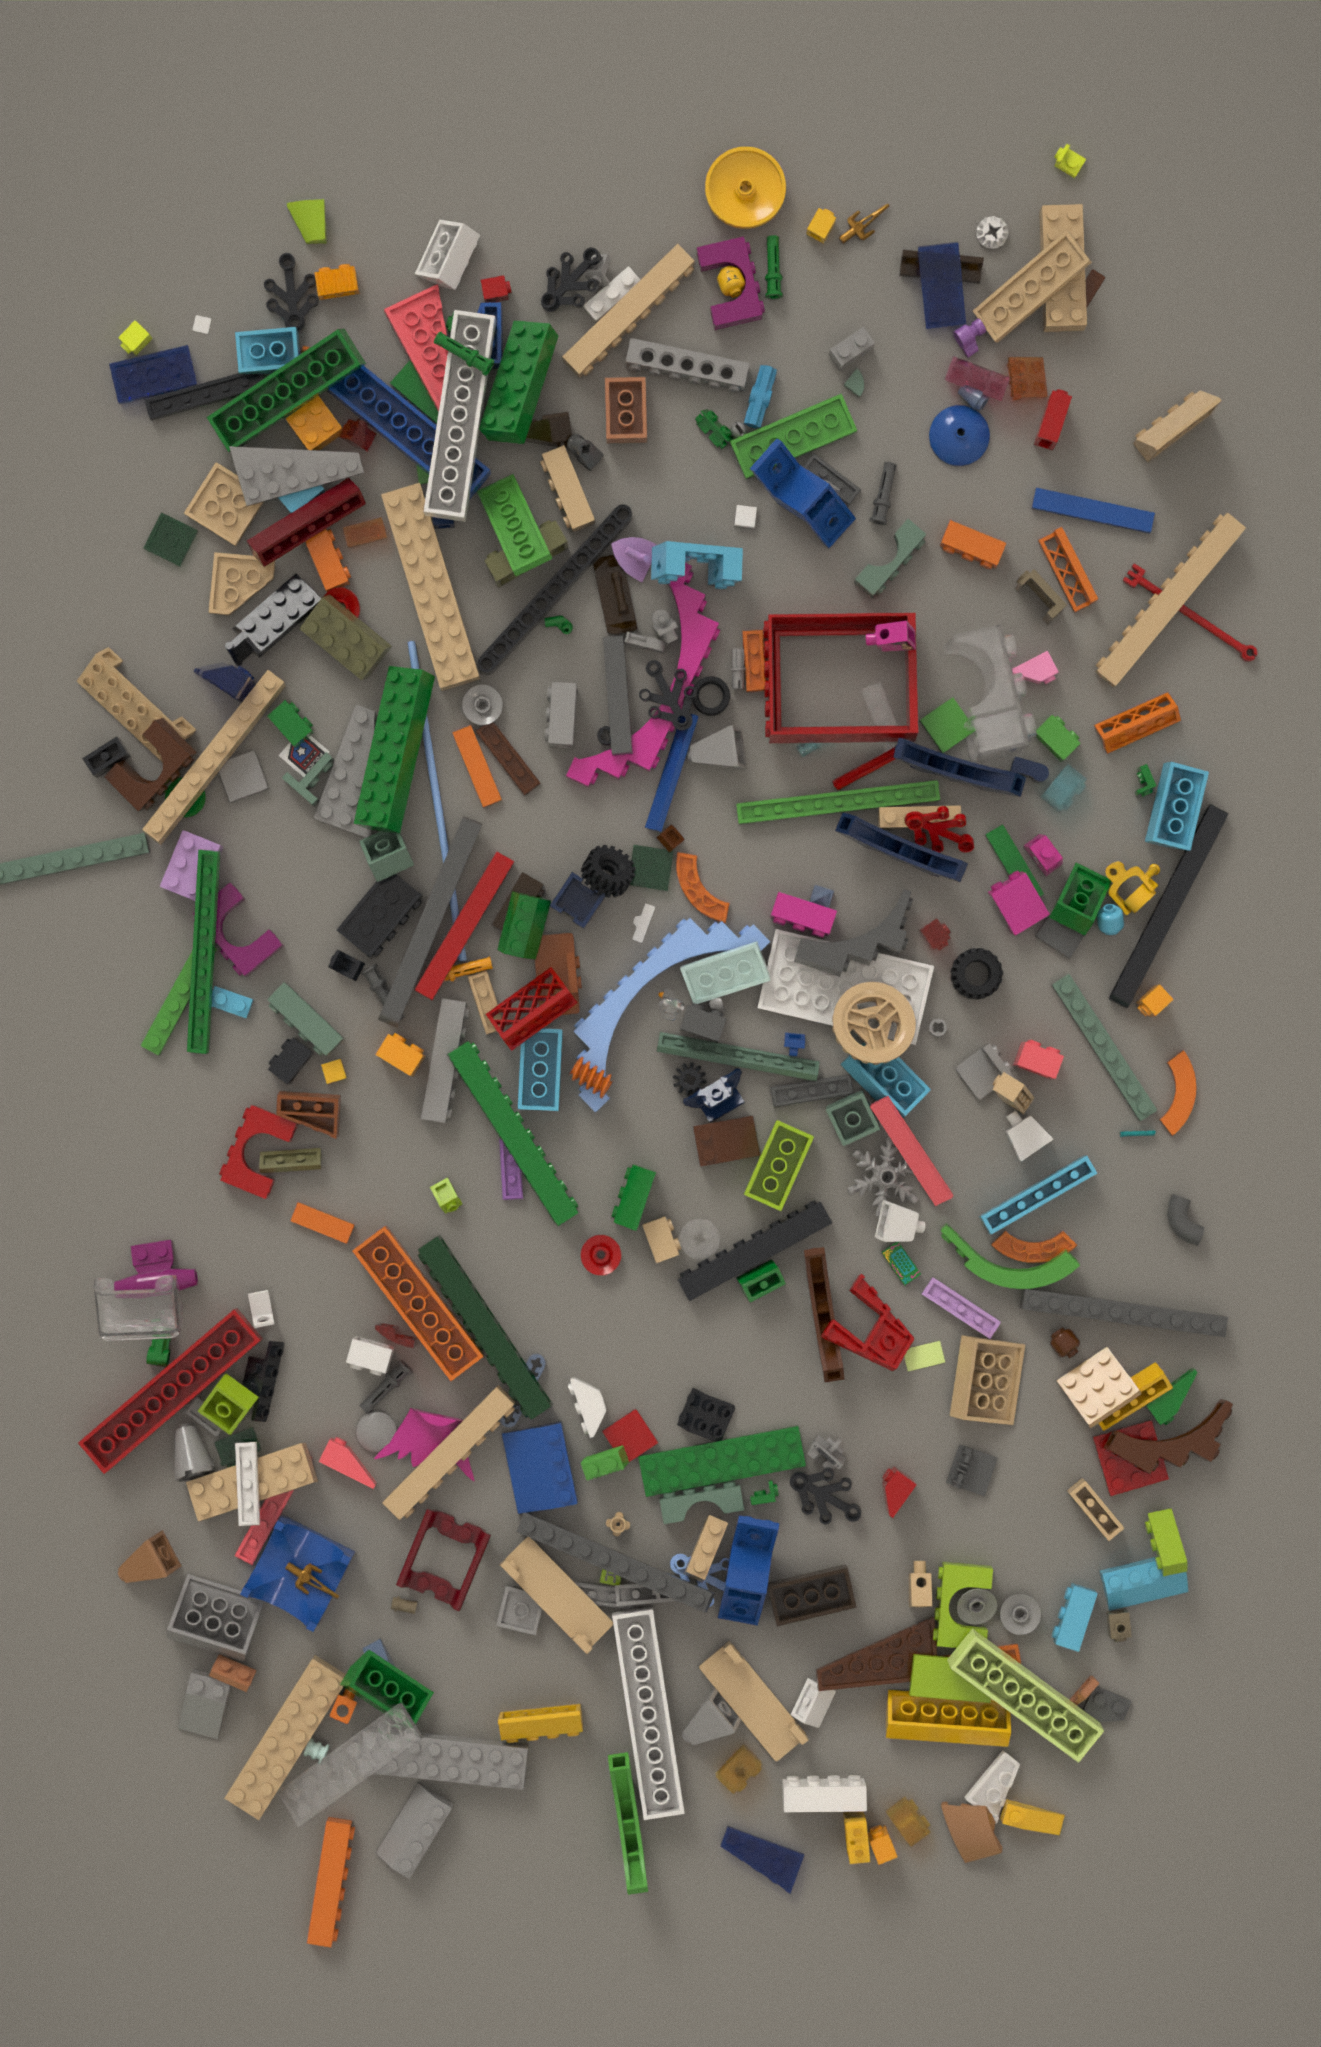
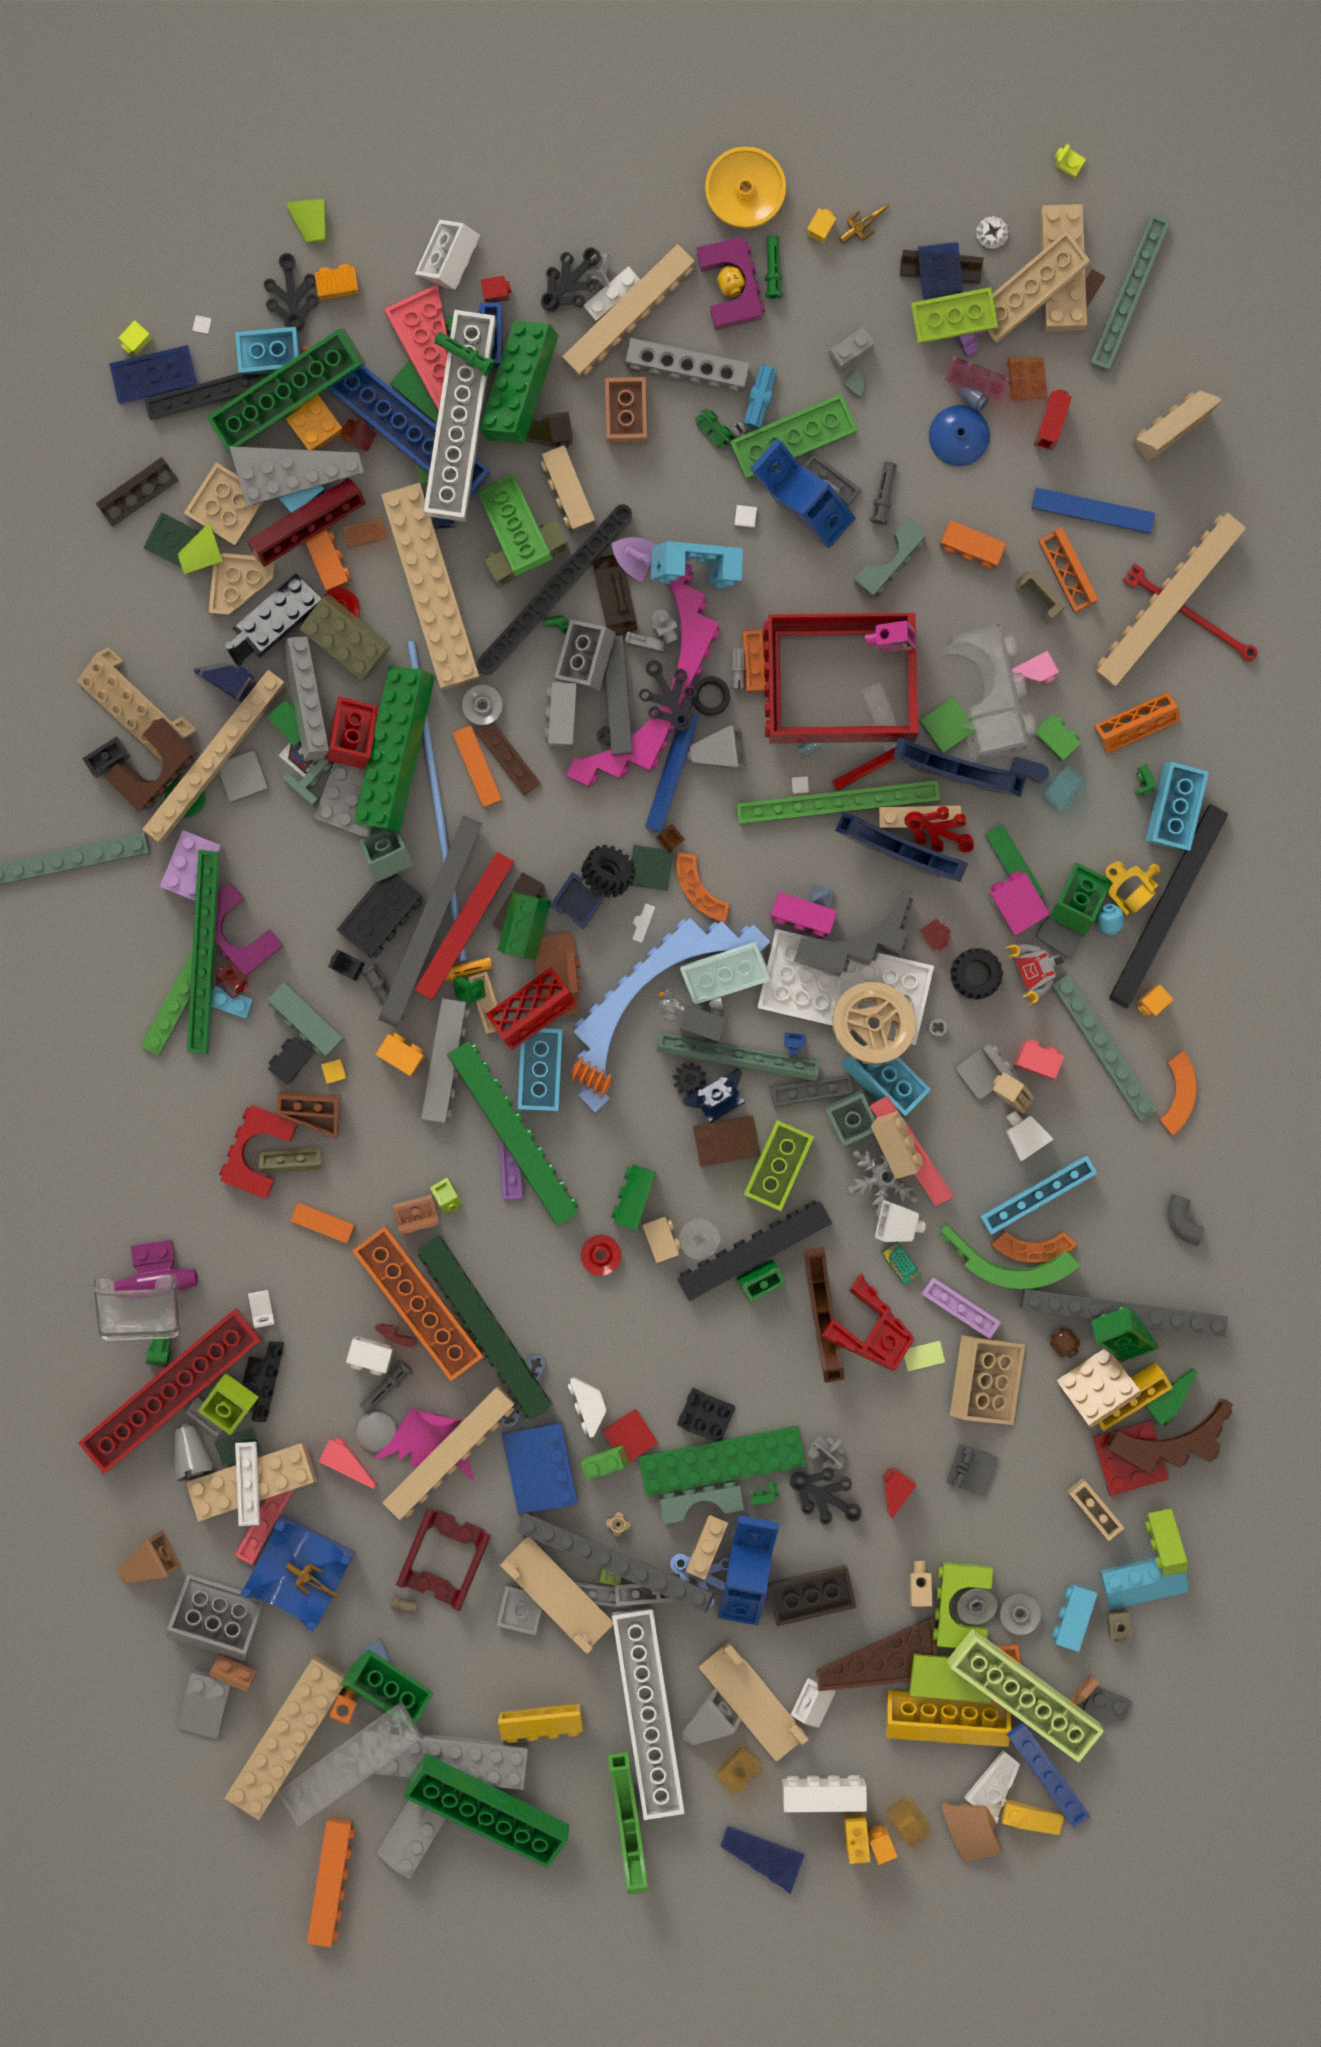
light aqua bush [303,1738,330,1764] -> none
dark grey piece [567,433,604,471] -> none
dark pink torso [1023,834,1063,876] -> none
teal piece [1120,1130,1156,1137] -> none
none -> dark brown fence [96,457,179,527]
none -> lime slope [178,523,223,574]
none -> clear red brick [215,962,248,999]
none -> light grey brick [283,636,329,761]
none -> red slope [325,696,378,769]
none -> nougat bracket [393,1194,439,1234]
none -> green brick [403,1754,570,1868]
none -> green bracket [453,976,486,1005]
none -> light grey brick [554,619,616,691]
none -> white sticker [792,776,809,794]
none -> tan brick [871,1111,923,1179]
none -> lime tile [911,287,998,344]
none -> torso [1005,944,1064,1006]
none -> blue tile [1007,1722,1090,1827]
none -> sand green plate [1090,214,1170,371]
none -> green slope [1091,1307,1159,1362]

